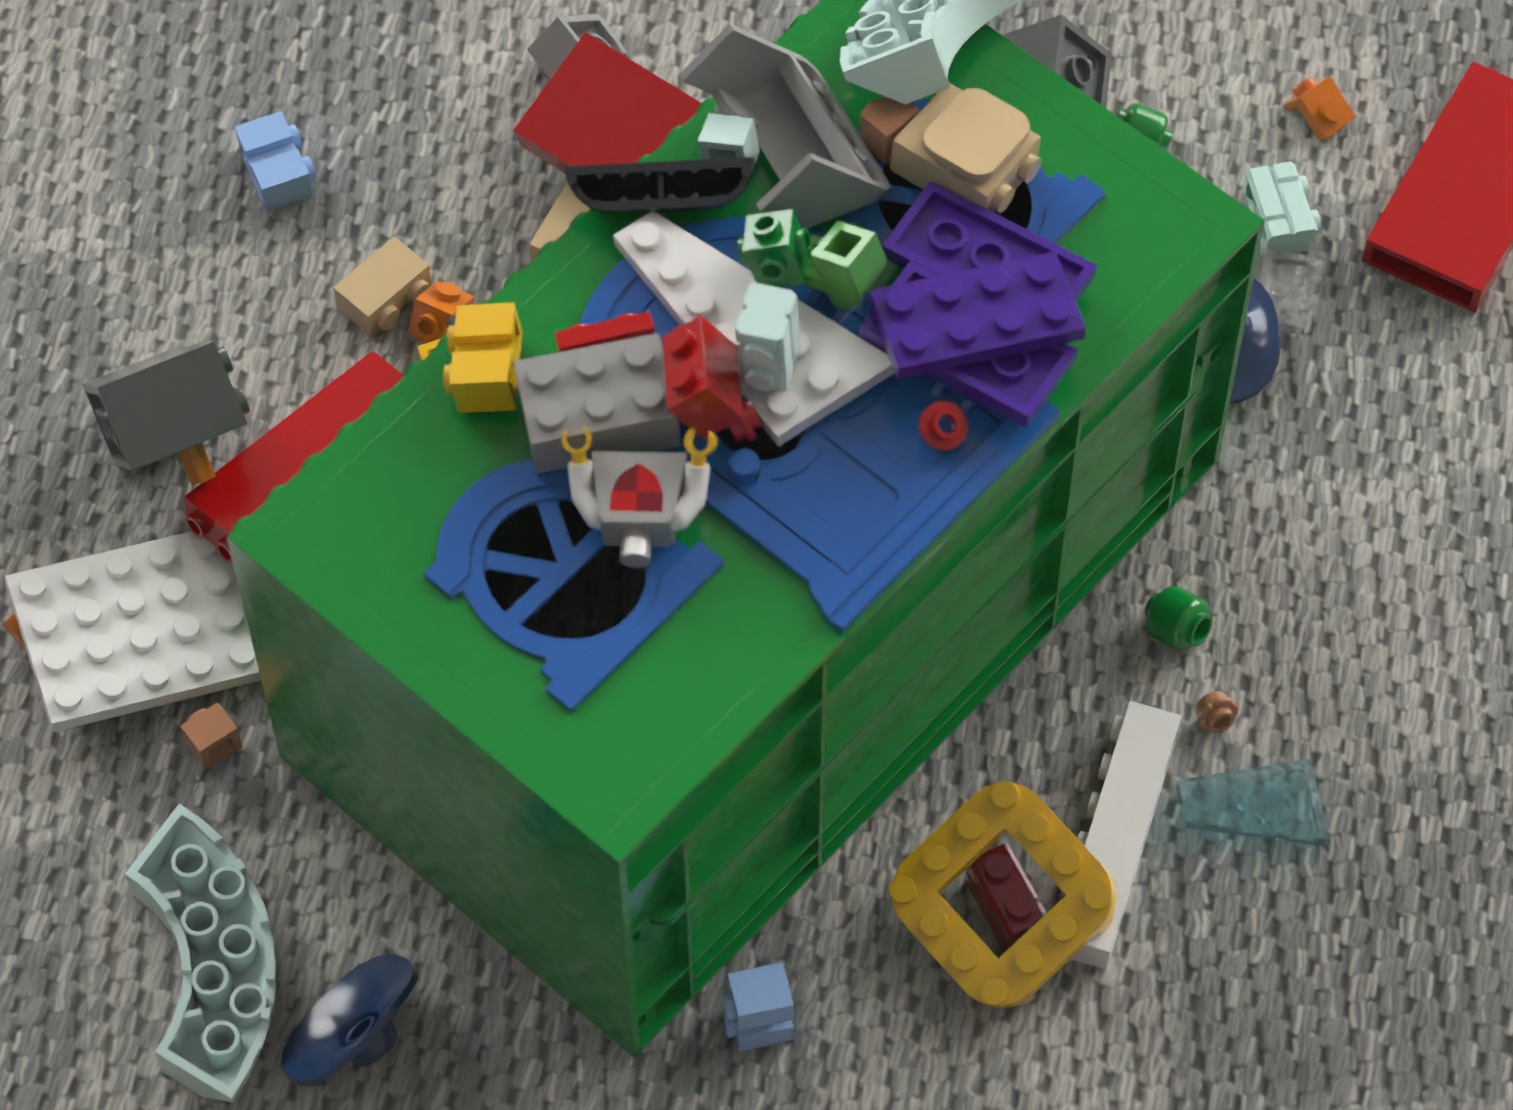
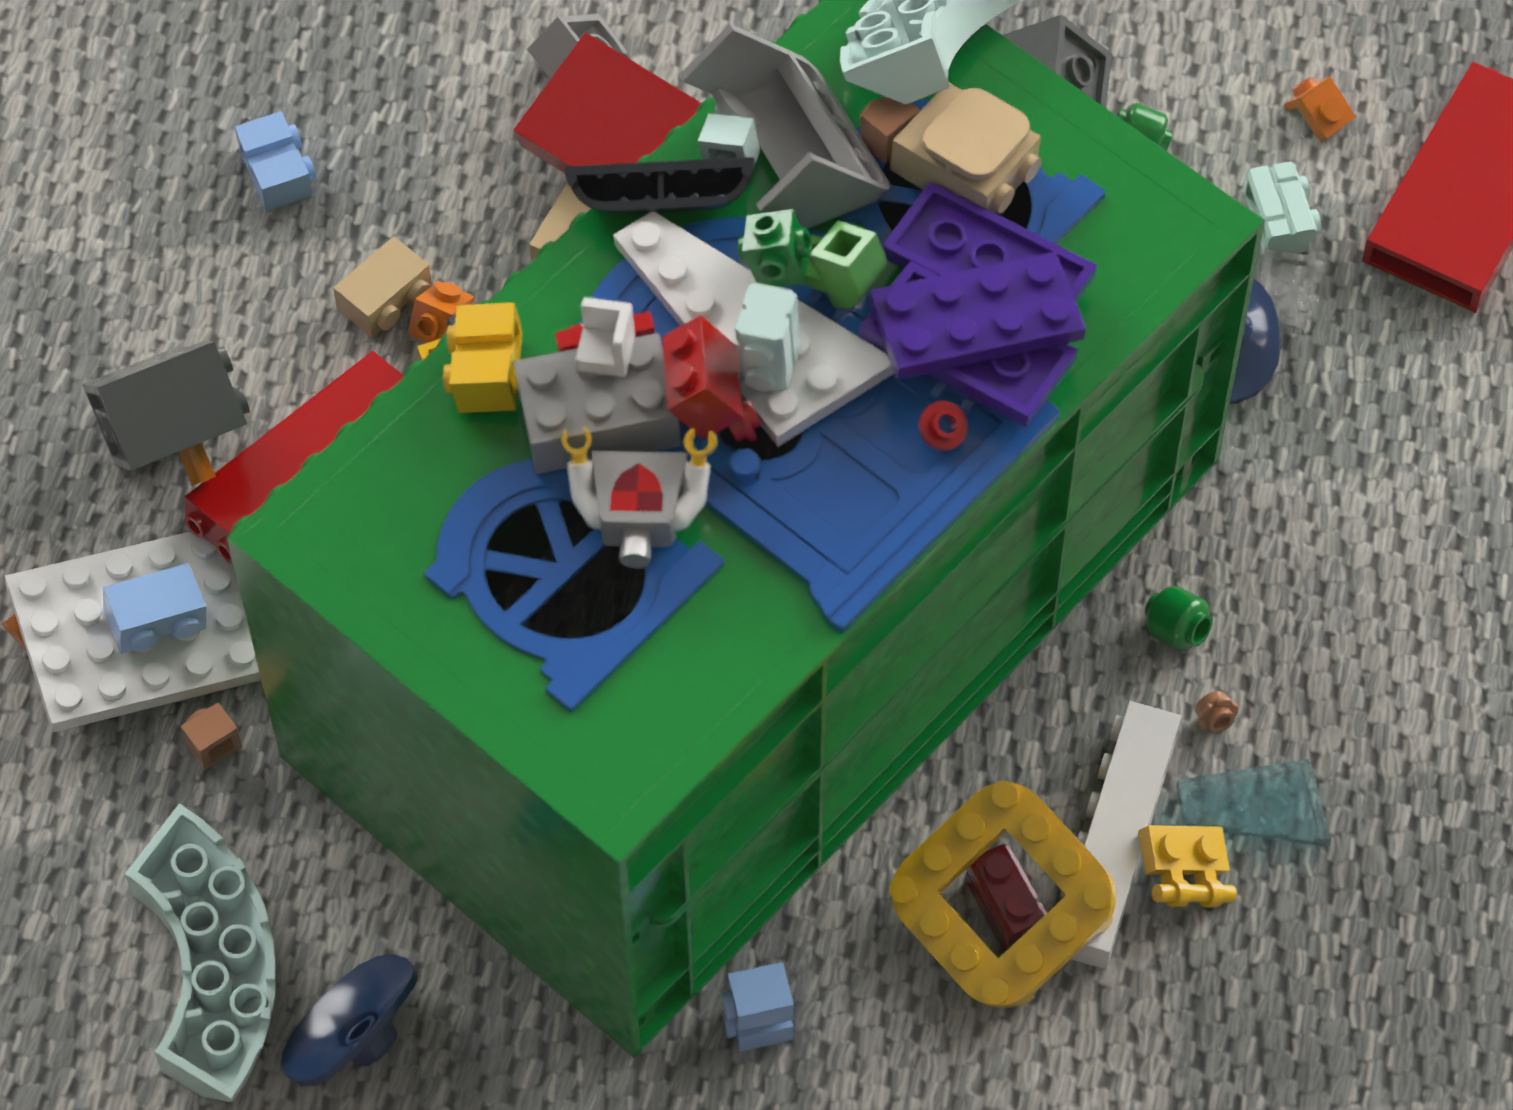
none -> light blue brick [103,563,206,654]
none -> white panel [575,298,635,377]
none -> yellow plate [1138,825,1237,907]

